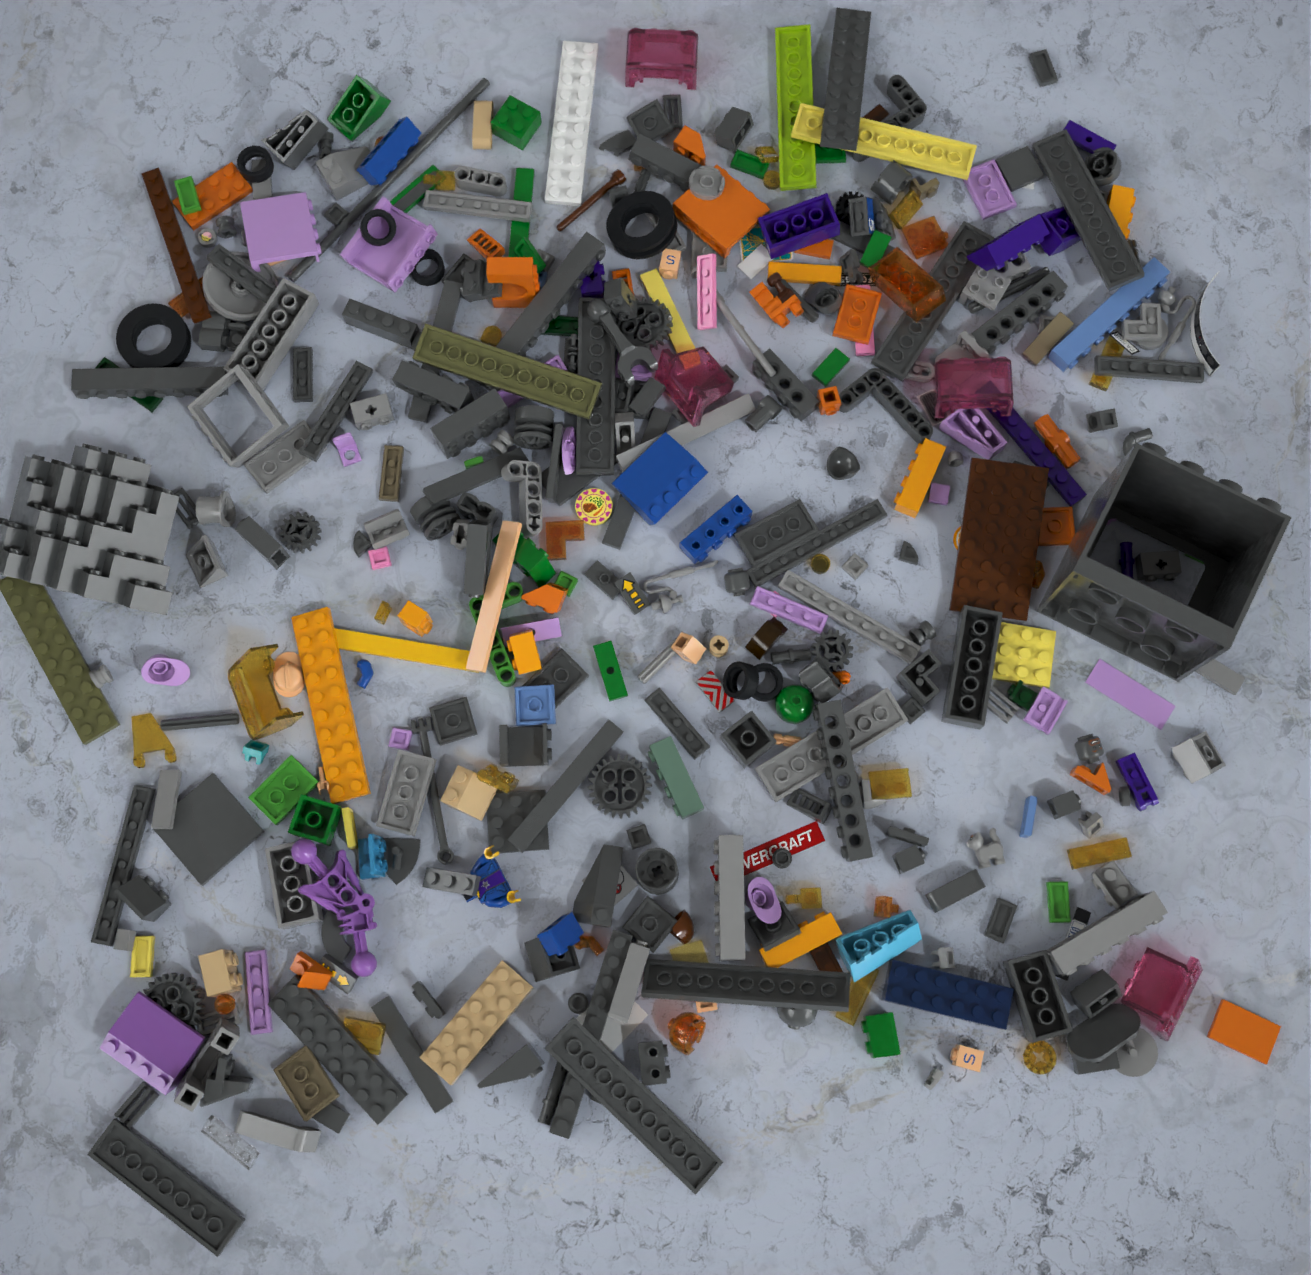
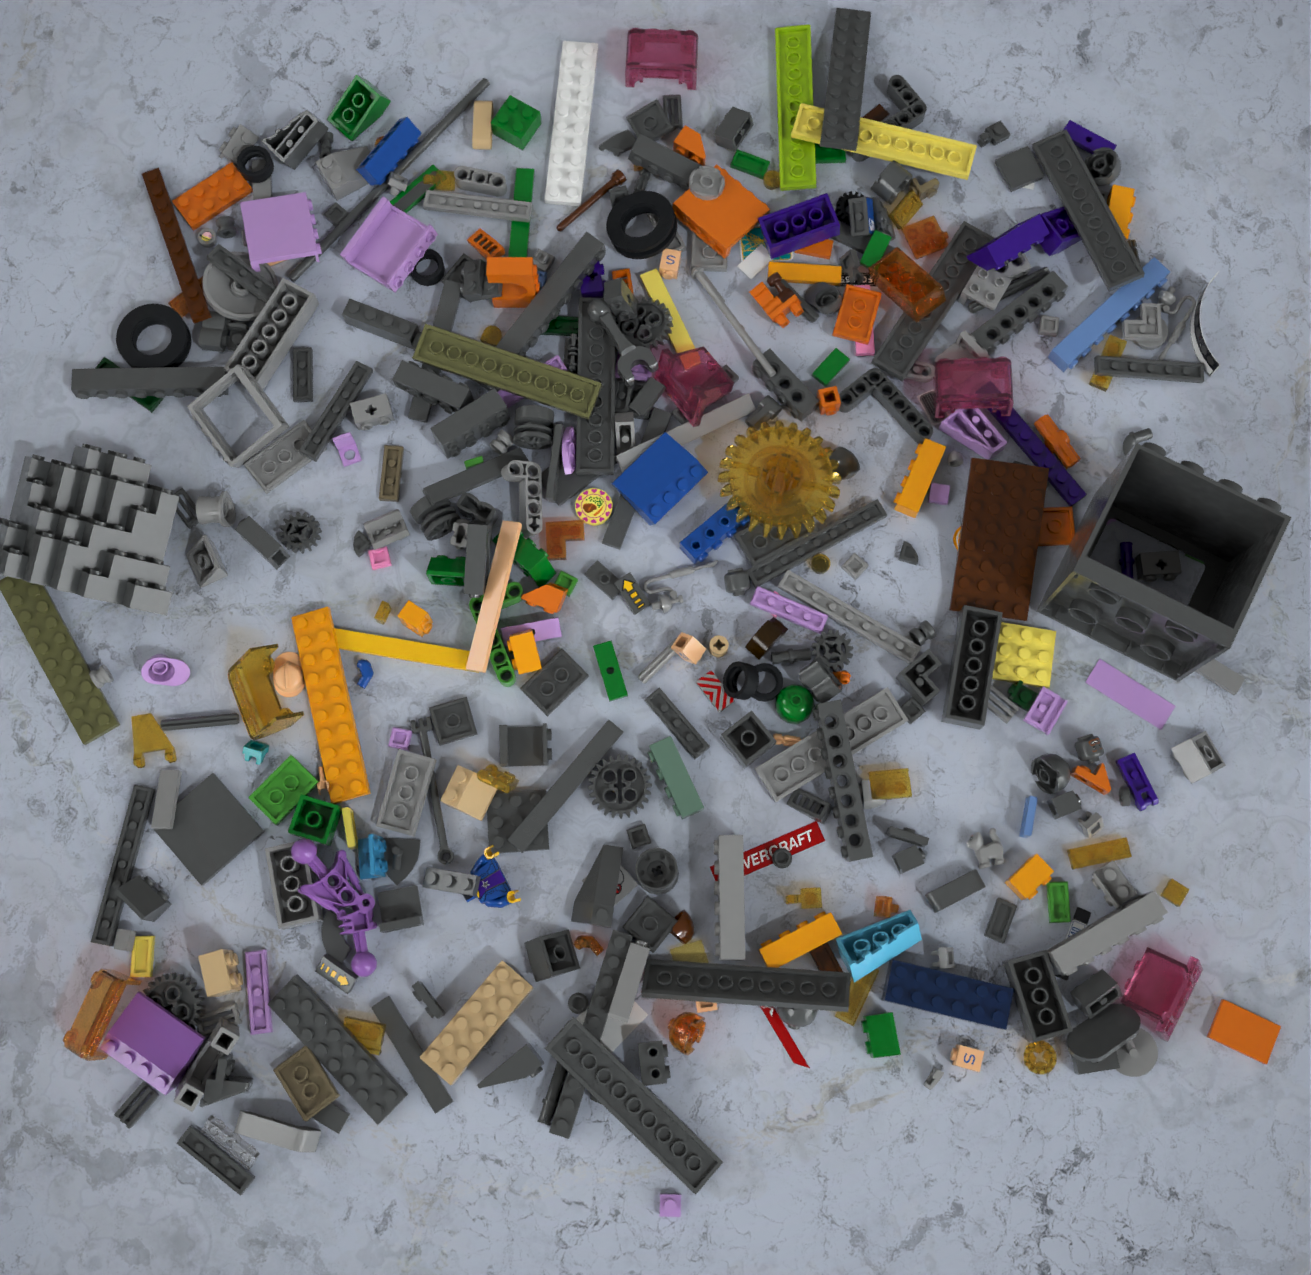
dark grey plate [87,1118,246,1257] -> none
bright green tile [174,176,202,215] -> none
clear orange plate [214,994,236,1015] -> none
orange slope [290,951,333,990] -> none
black tyre [360,209,397,246] -> none
green tile [513,237,547,274] -> none
medium blue tile [515,685,556,726] -> none
blue brick [537,912,584,956] -> none
bright pink tile [697,253,717,330] -> none
lavender piece [745,877,782,924] -> none
dark grey tile [747,901,801,952] -> none
clear yellow tile [755,146,779,163] -> none
lavender tile [963,159,1017,220] -> none
dark tan tile [1022,311,1074,366] -> none
dark grey tile [1028,49,1058,87] -> none
clear orange arm [1032,560,1045,589] -> none
dark grey brick [1086,408,1118,433] -> none
sticker [1109,331,1140,355] -> none
none -> clear orange windscreen [63,969,142,1061]
none -> dark grey plate [177,1125,255,1195]
none -> light grey bracket [219,124,259,166]
none -> dark grey bracket [378,885,424,933]
none -> light grey tile [388,172,408,196]
none -> green slope [426,555,466,586]
none -> lavender plate [660,1193,681,1217]
none -> clear yellow gear [718,421,842,540]
none -> red sticker [760,1006,809,1068]
none -> dark grey plate [977,120,1010,147]
none -> light orange brick [1004,853,1054,900]
none -> dark grey cylinder [1031,754,1070,794]
none -> clear yellow tile [1160,879,1189,907]

